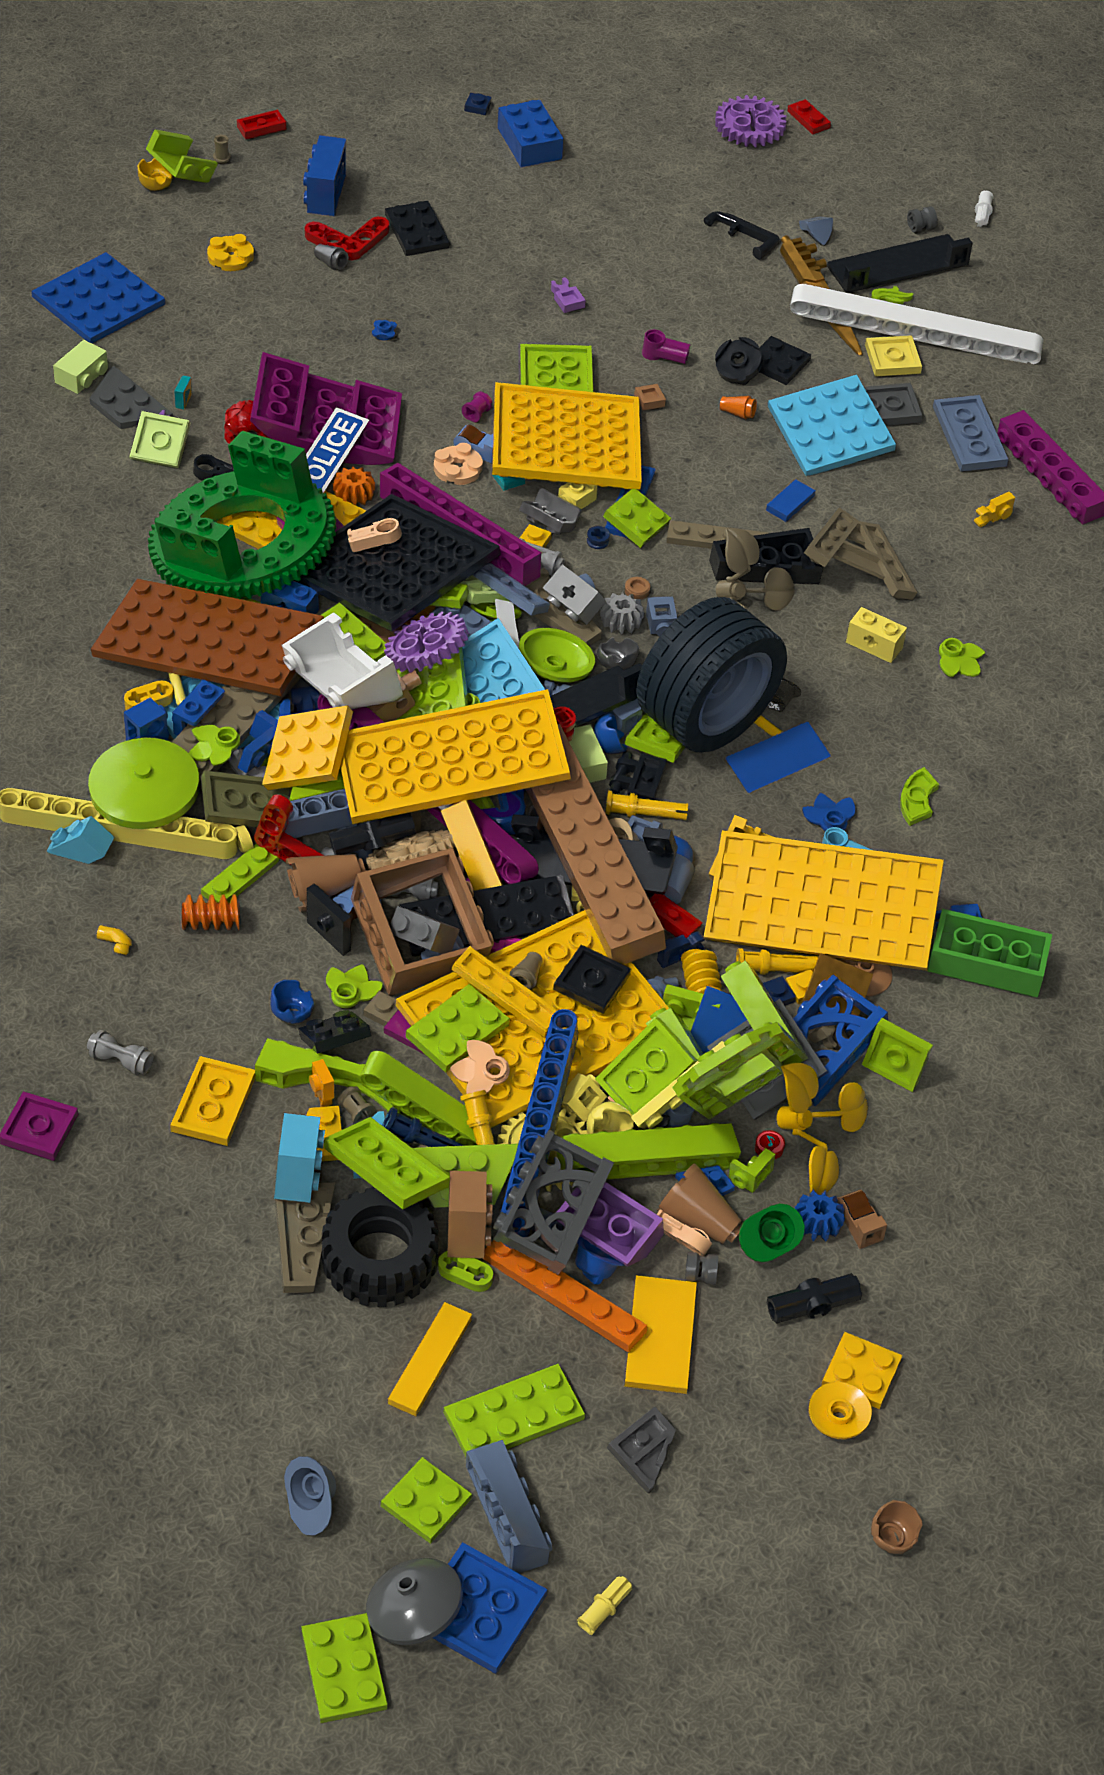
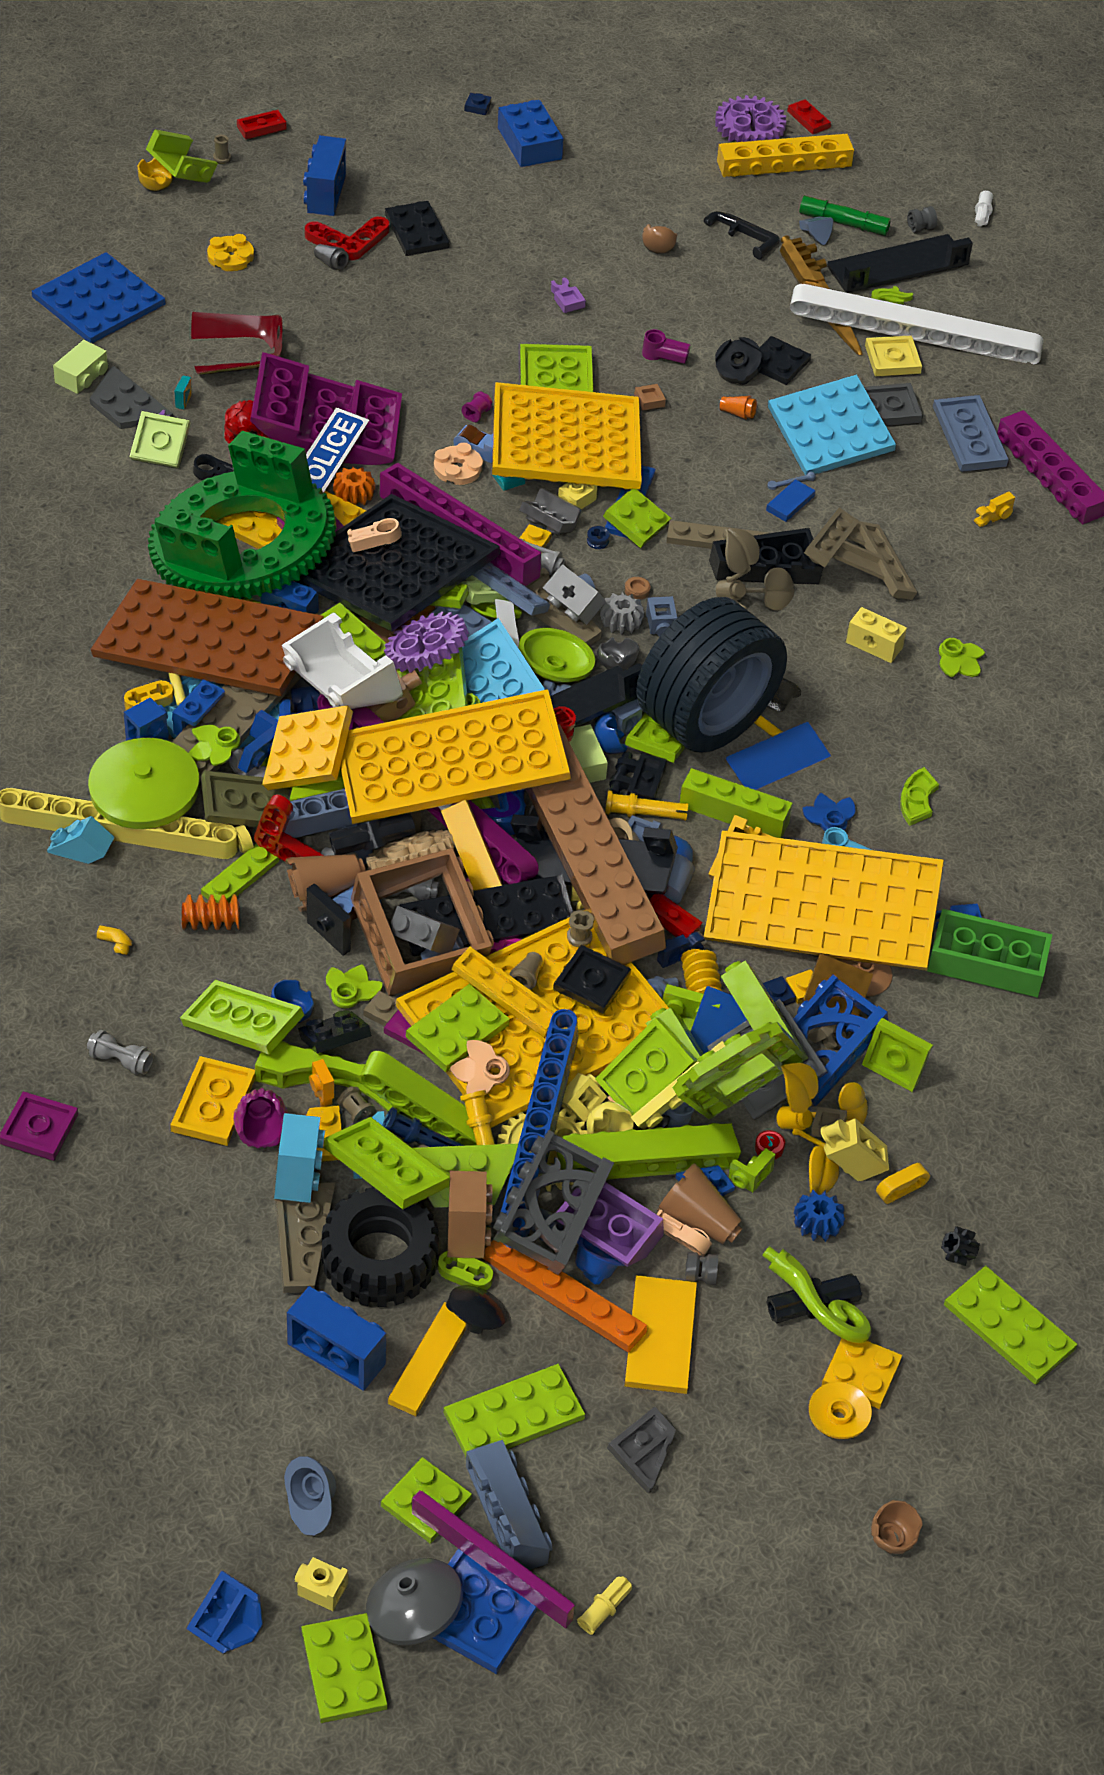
blue plate [372,320,397,340] -> none
yellow pin [735,948,819,975] -> none
green piece [739,1203,805,1262] -> none
medium nougat leg [837,1190,887,1249] -> none
none -> lime plate [180,980,304,1054]
none -> blue slope [186,1570,263,1653]
none -> dark red piece [191,312,283,375]
none -> magenta hair [233,1088,288,1148]
none -> blue brick [287,1286,386,1391]
none -> light yellow brick [295,1557,348,1611]
none -> magenta tile [412,1490,575,1629]
none -> black dish [446,1285,507,1334]
none -> dark tan bush [567,910,594,947]
none -> medium nougat hair [642,224,677,253]
none -> lime brick [680,768,792,838]
none -> yellow brick [717,134,854,177]
none -> lime plant [762,1246,871,1343]
none -> sand blue hinge [767,472,816,490]
none -> green piece [799,195,891,236]
none -> dark tan plate [812,1107,847,1138]
none -> light yellow brick [821,1119,889,1181]
none -> yellow beam [876,1163,930,1204]
none -> black gear [941,1226,980,1266]
none -> lime plate [944,1265,1077,1385]

